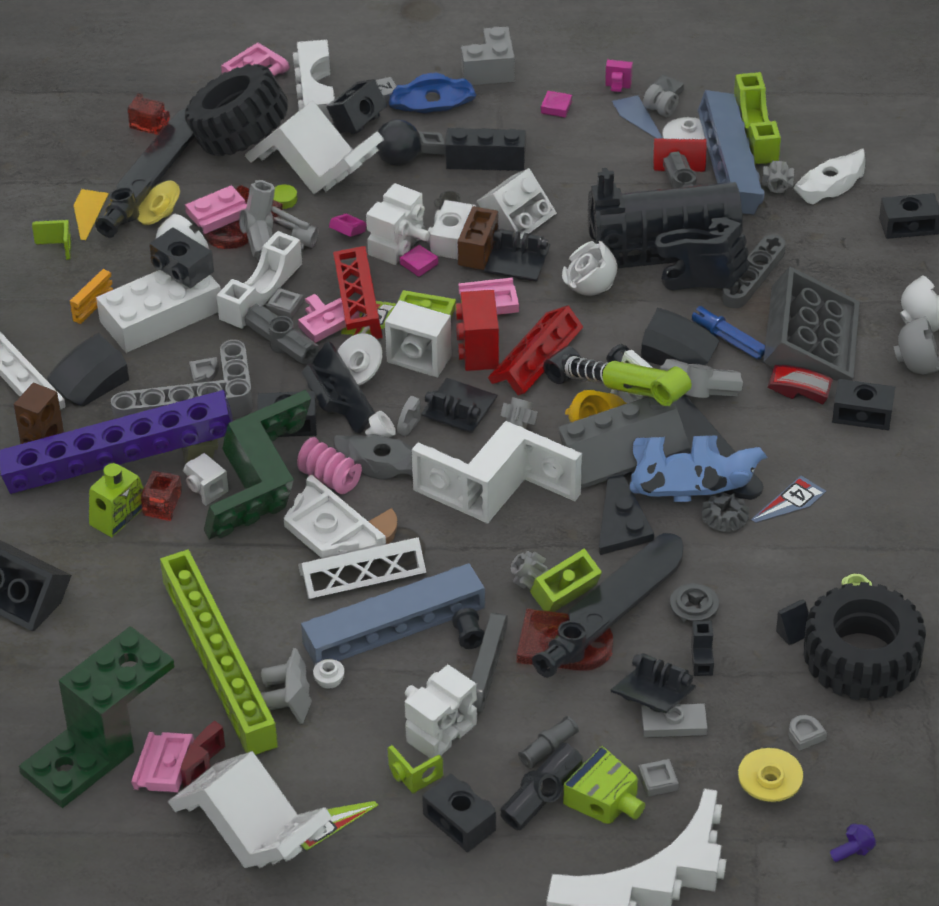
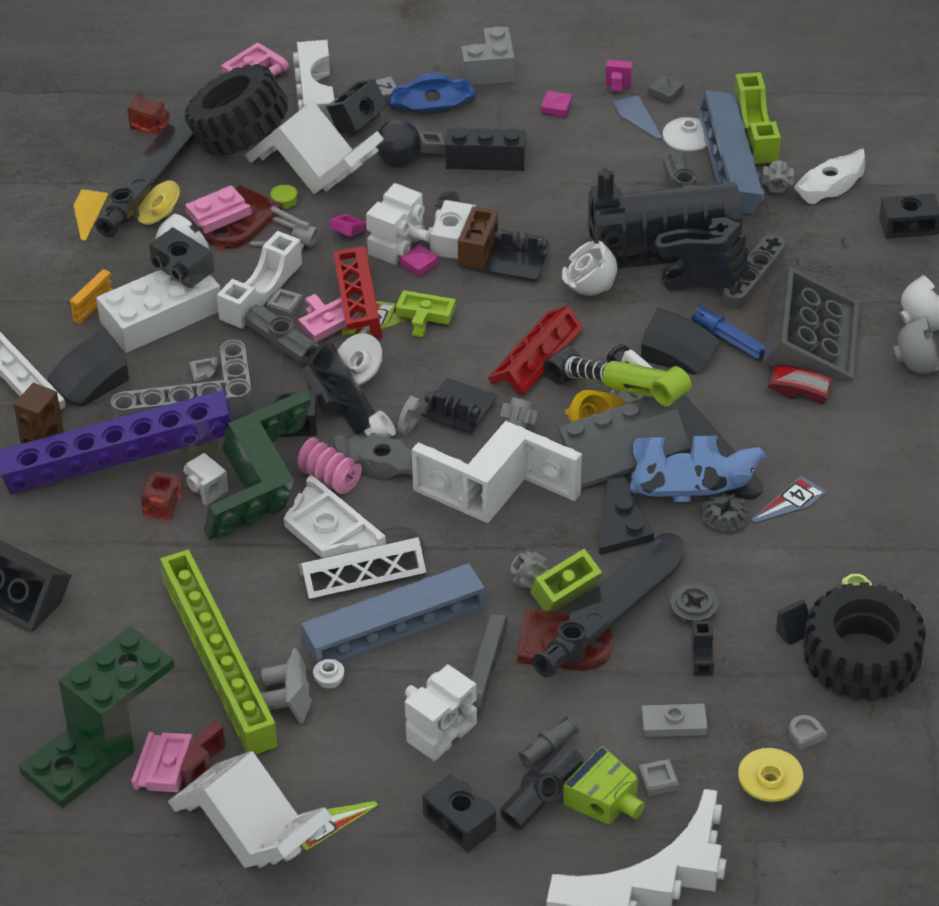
lime bracket [32,220,71,260] -> none
lime torso [89,463,148,538] -> none
light grey piece [239,180,275,261] -> none
medium nougat tile [368,508,398,545] -> none
white brick [385,300,452,378] -> none
lime bracket [388,745,443,793] -> none
black bush [452,608,485,649] -> none
red brick [456,290,499,371] -> none
bright pink plate [458,278,519,315] -> none
white slope [477,168,556,239] -> none
black hinge [610,653,696,714] -> none
light grey wheel [643,84,679,117] -> none
red slope [653,138,707,172] -> none
light grey piece [660,359,743,398] -> none
dark purple plate [830,824,876,863] -> none
black brick [832,379,896,431] -> none

